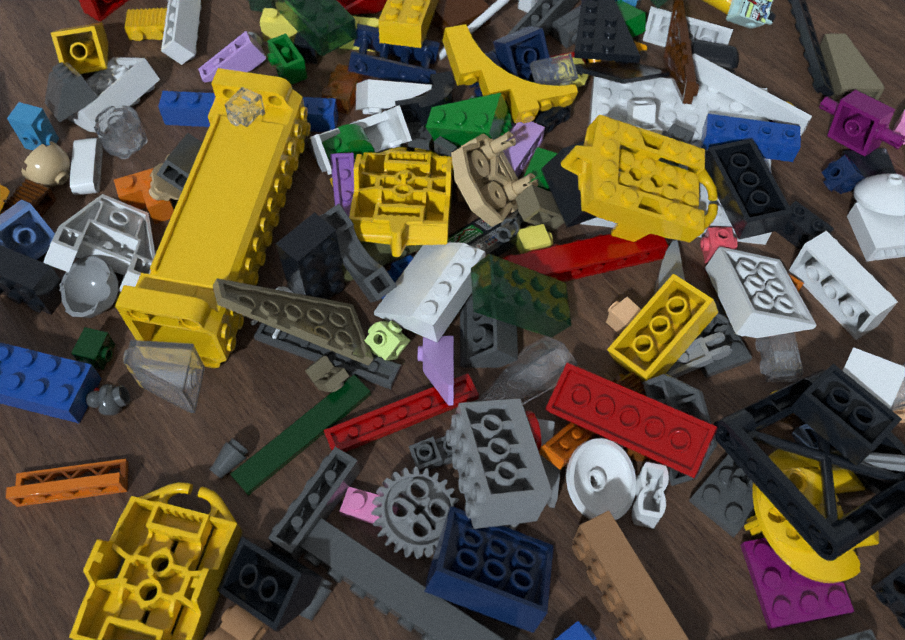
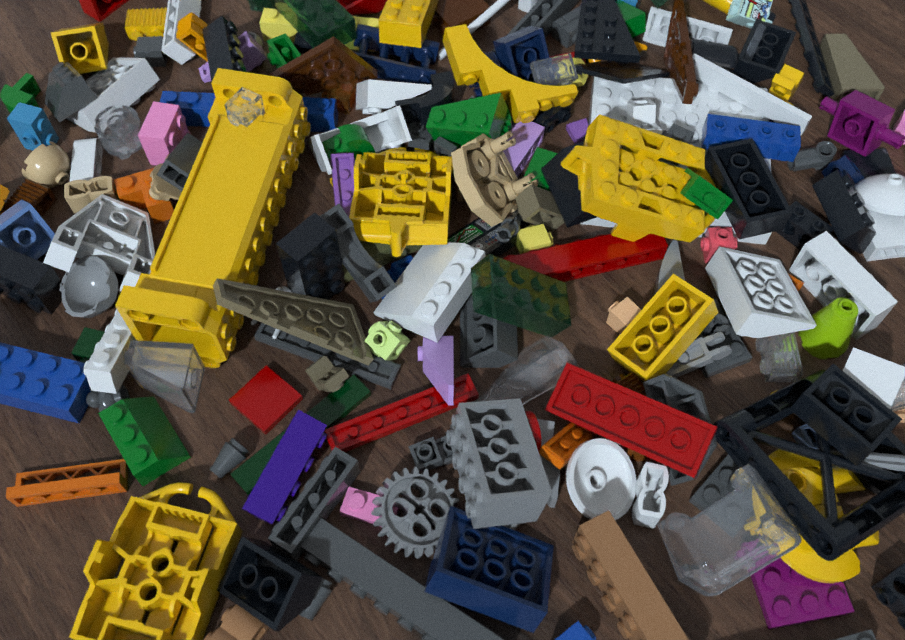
none -> green brick [0,73,41,113]
none -> tan brick [64,176,120,214]
none -> white brick [84,309,141,394]
none -> green slope [98,396,191,486]
none -> dark grey brick [133,36,168,67]
none -> bright pink brick [138,101,191,166]
none -> light orange brick [176,12,208,62]
none -> black brick [202,15,246,81]
none -> red tile [229,365,303,435]
none -> dark purple brick [242,410,328,525]
none -> reddish brown wing [268,36,378,96]
none -> medium lavender tile [566,118,588,144]
none -> clear windscreen [657,464,801,596]
none -> green panel [680,167,733,220]
none -> black slope [734,19,796,84]
none -> yellow brick [768,64,804,102]
none -> dark grey piece [787,141,837,172]
none -> lime cone [798,297,858,360]
none -> black slope [812,170,876,254]

